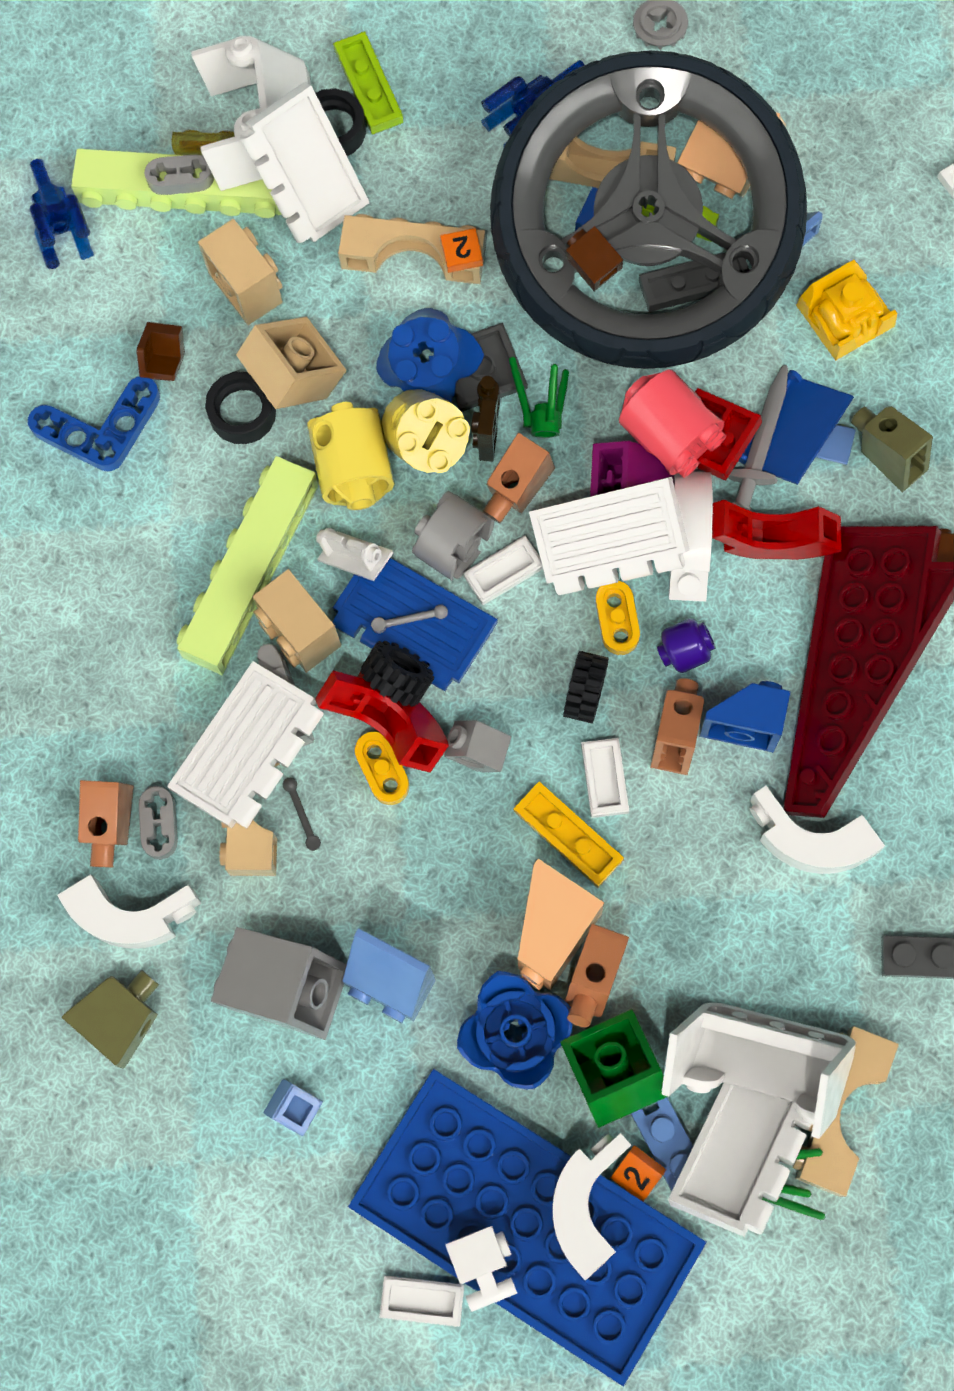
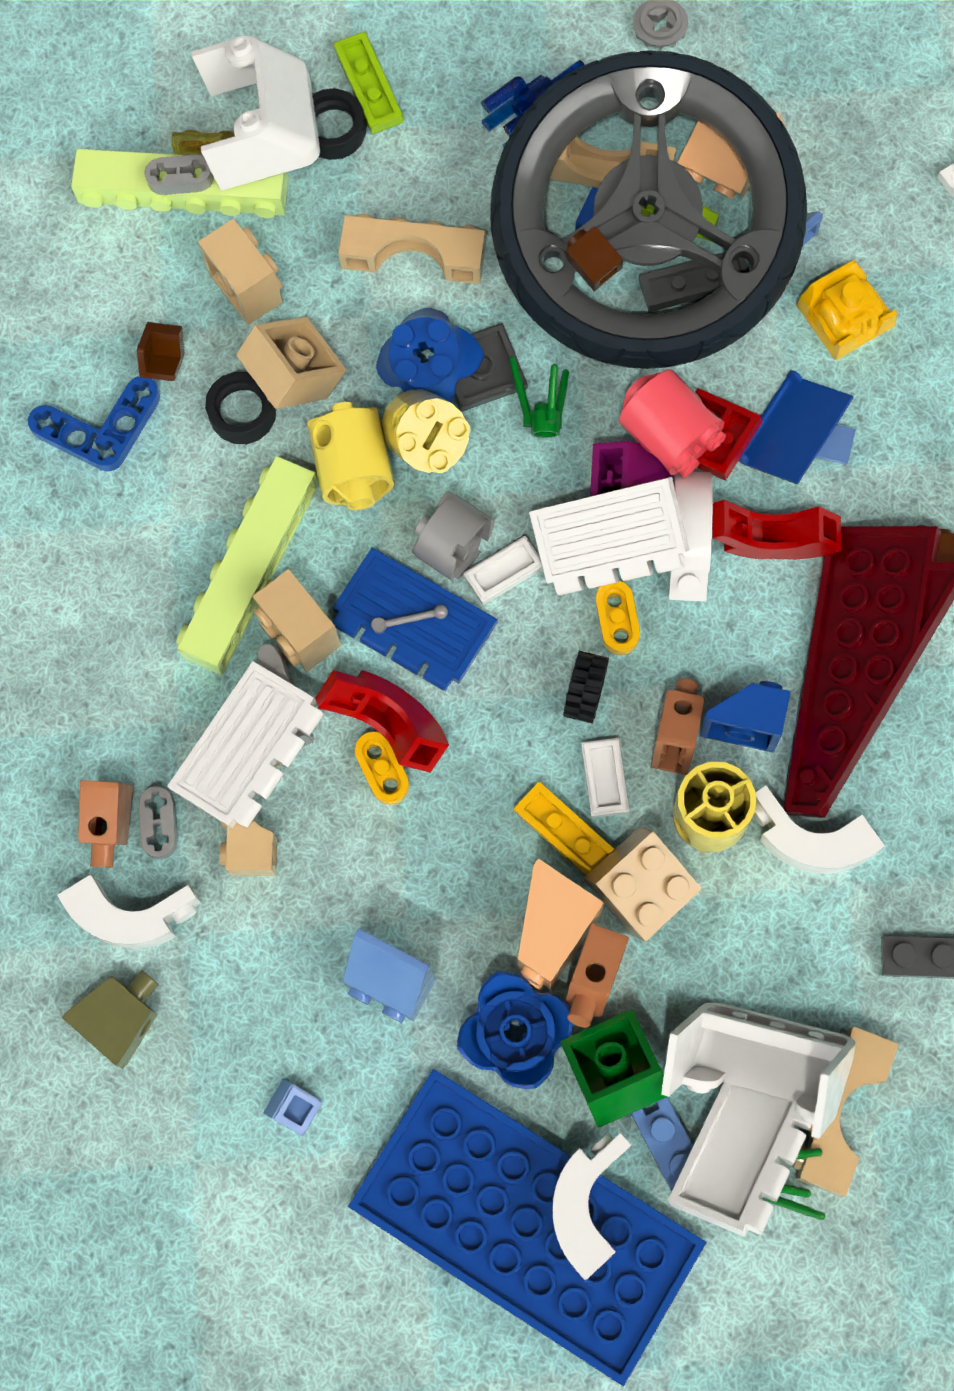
clear blue plant [30,159,94,269] -> none
light grey slope [211,927,347,1040] -> none
white hinge [240,82,370,243] -> none
dark grey hinge [282,777,321,851] -> none
white hinge [316,528,394,581] -> none
black tyre [360,641,434,707] -> none
white tile [379,1276,465,1327] -> none
orange tile [440,228,483,273] -> none
light grey brick [444,720,512,772] -> none
white brick [446,1226,517,1312] -> none
dark brown plate [471,376,500,462] -> none
nougat torso [483,433,555,523] -> none
orange tile [610,1145,667,1202] -> none
dark purple head [657,618,716,673] -> none
light grey sword [728,365,788,511] -> none
olive torso [851,406,933,493] -> none
none -> tan brick [583,827,702,942]
none -> light yellow cylinder [673,761,756,853]

